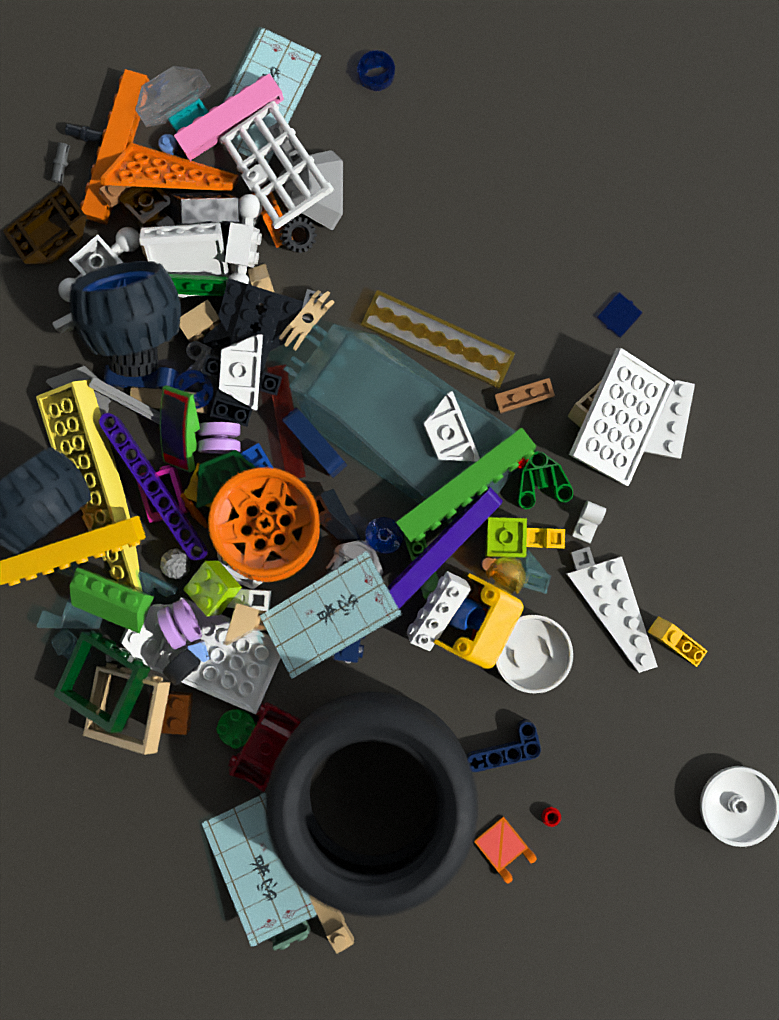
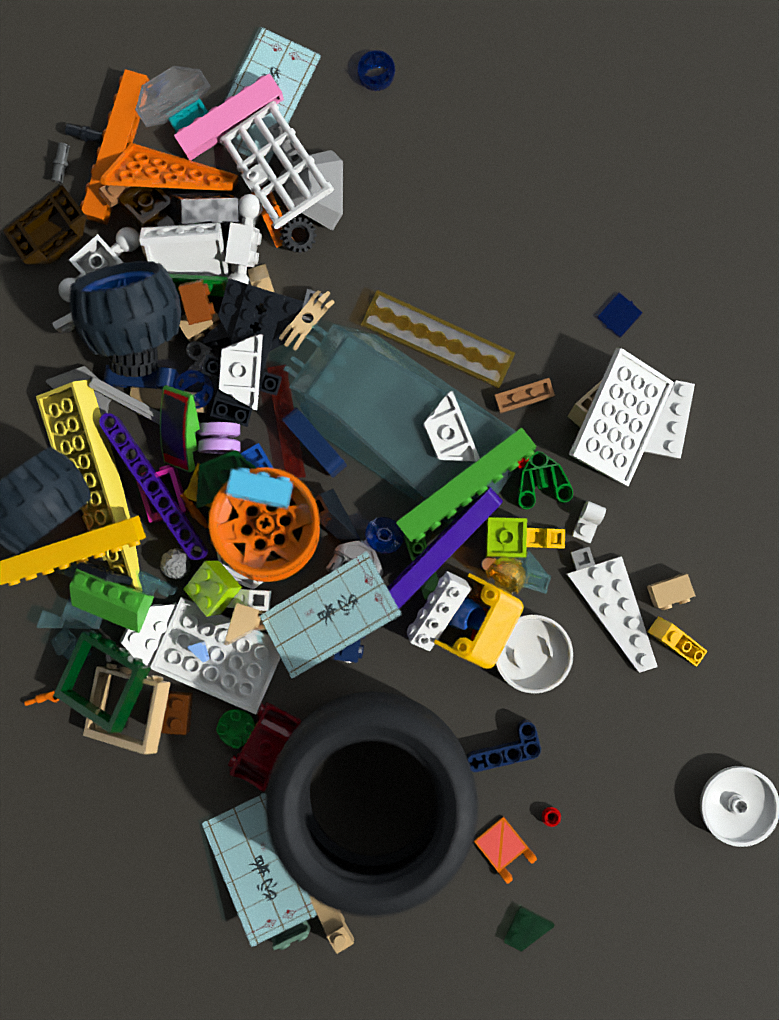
lavender wheel [157,599,202,650] -> none
medium blue piece [158,134,178,155] -> none
black tyre [162,649,201,685] -> none
none -> orange hand [24,690,60,706]
none -> black tile [77,562,133,585]
none -> dark orange brick [178,279,215,325]
none -> medium azure brick [226,468,293,509]
none -> clear green wing [503,905,555,952]
none -> tan brick [647,574,695,610]

